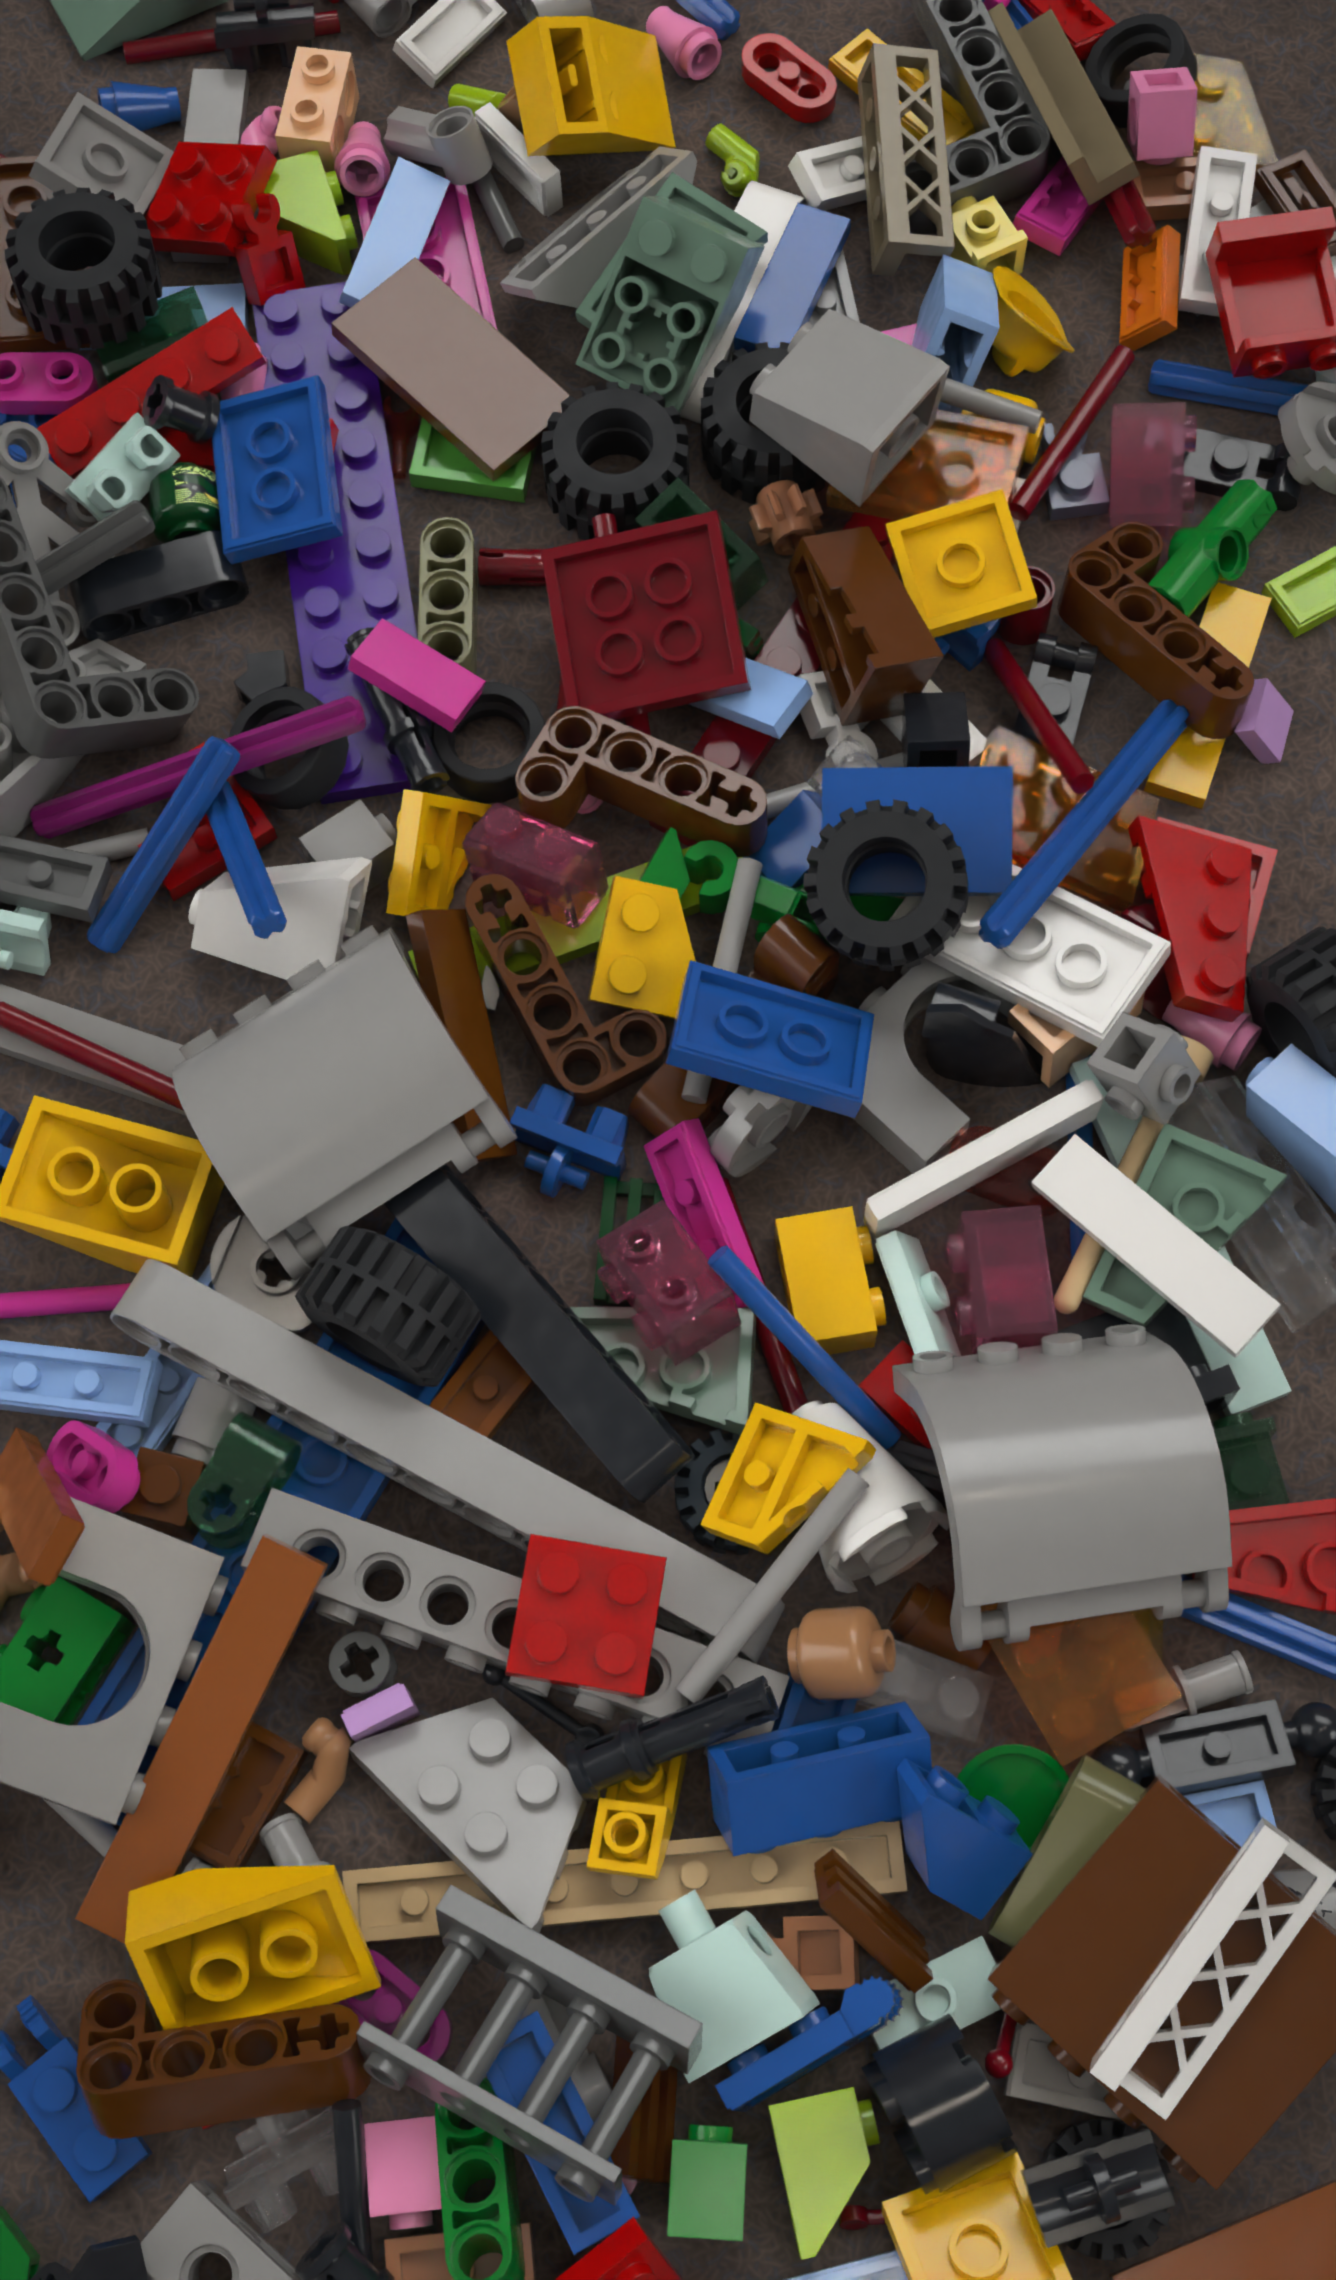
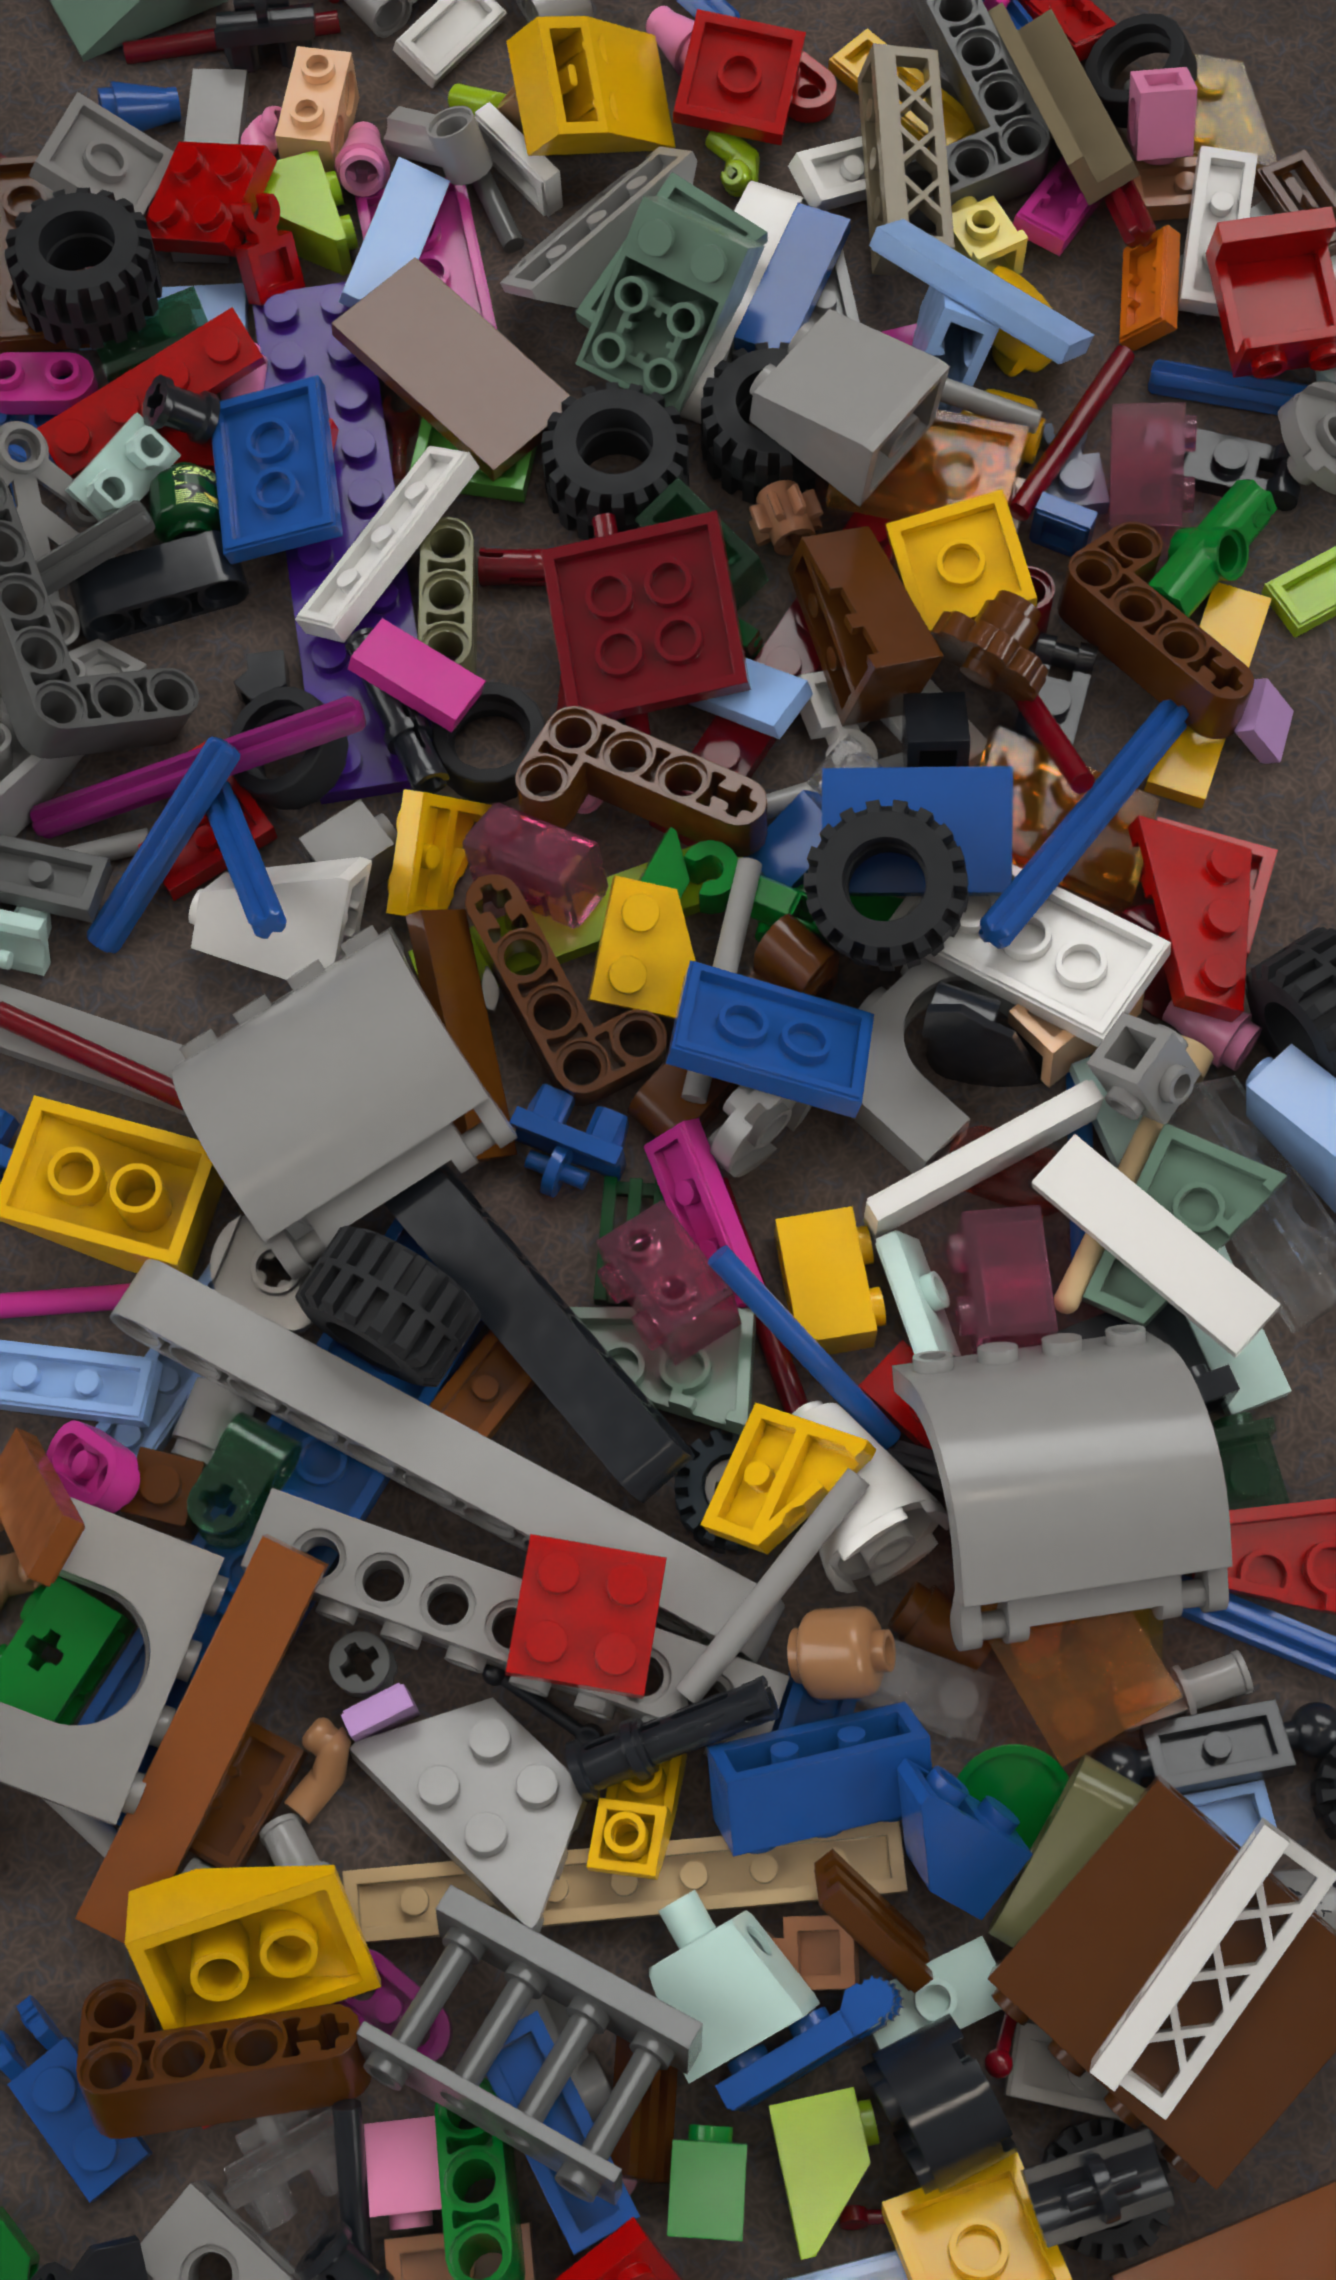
none -> white tile [295,446,479,643]
none -> red plate [673,9,806,146]
none -> light blue tile [869,219,1094,364]
none -> reddish brown plant [931,590,1049,702]
none -> blue tile [1029,491,1098,557]

